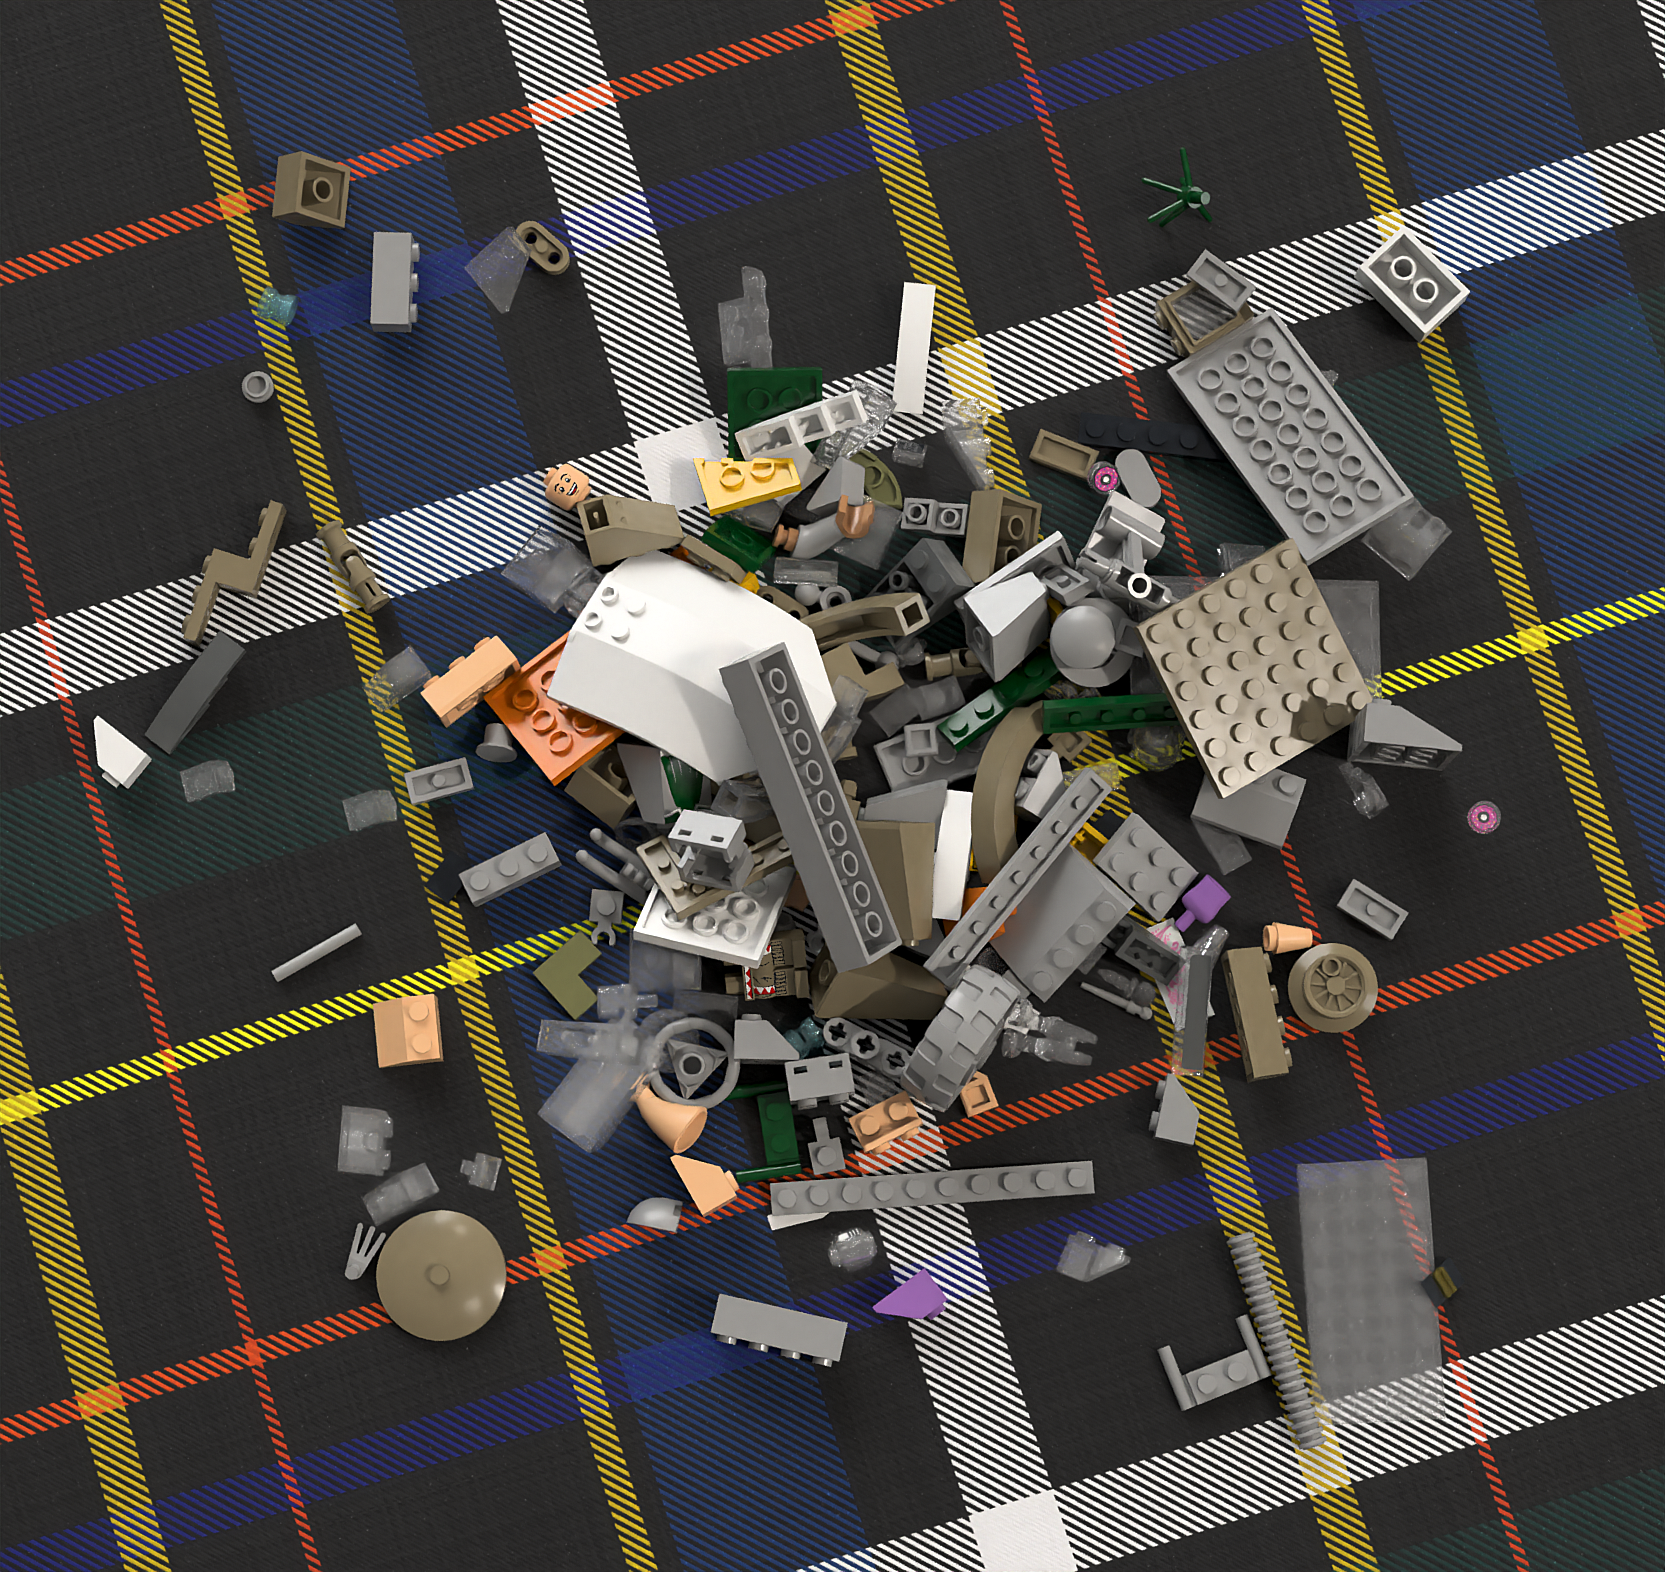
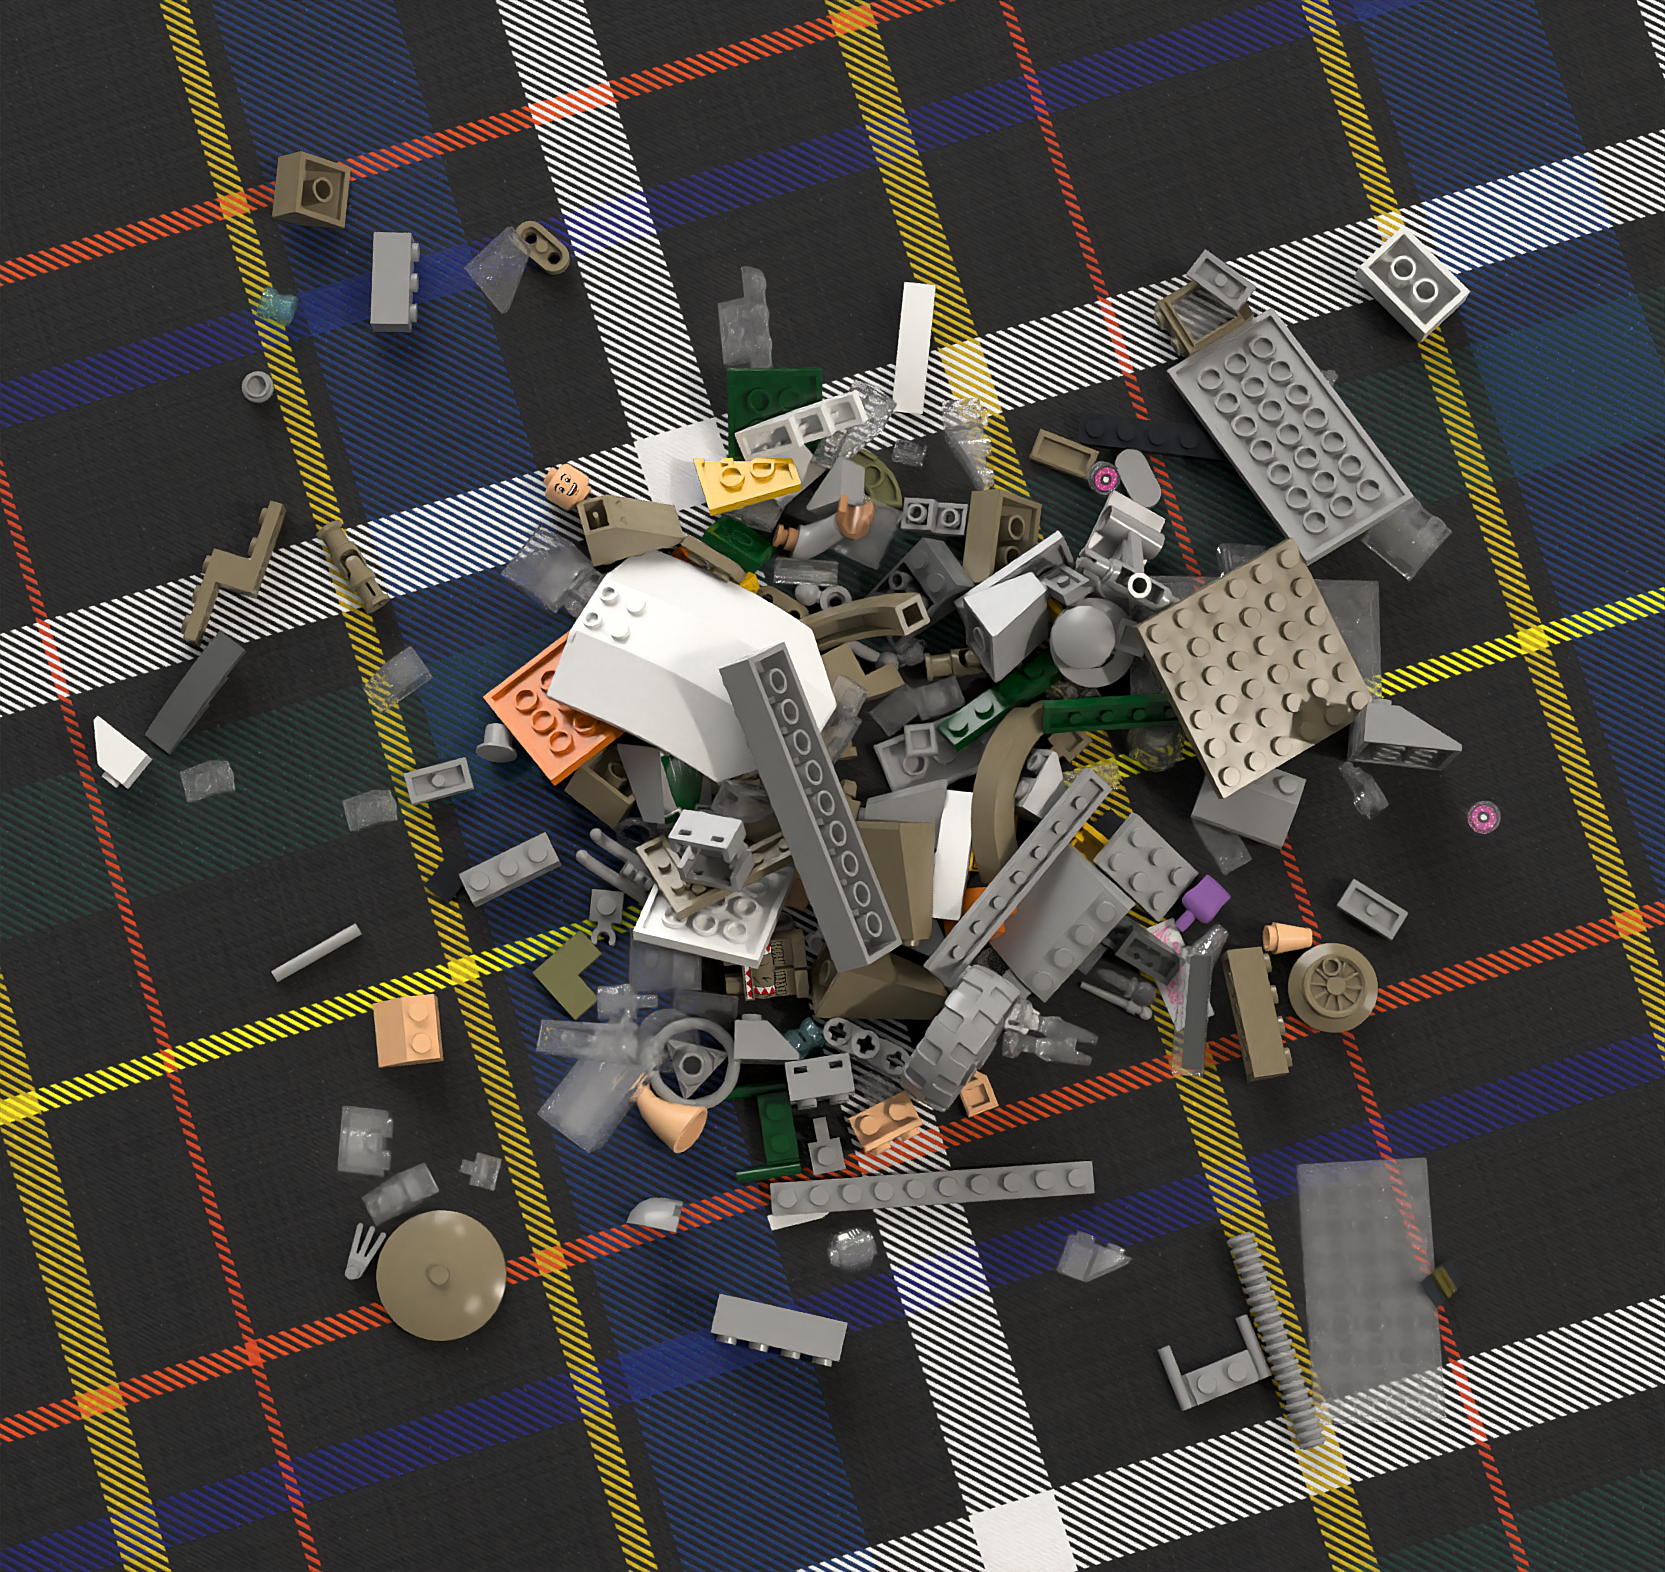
light nougat slope [421,635,521,728] -> none
light nougat slope [670,1155,740,1217] -> none
medium lavender slope [872,1268,948,1320] -> none
dark green plant [1142,147,1212,227] -> none
light grey slope [1149,1073,1200,1147] -> none

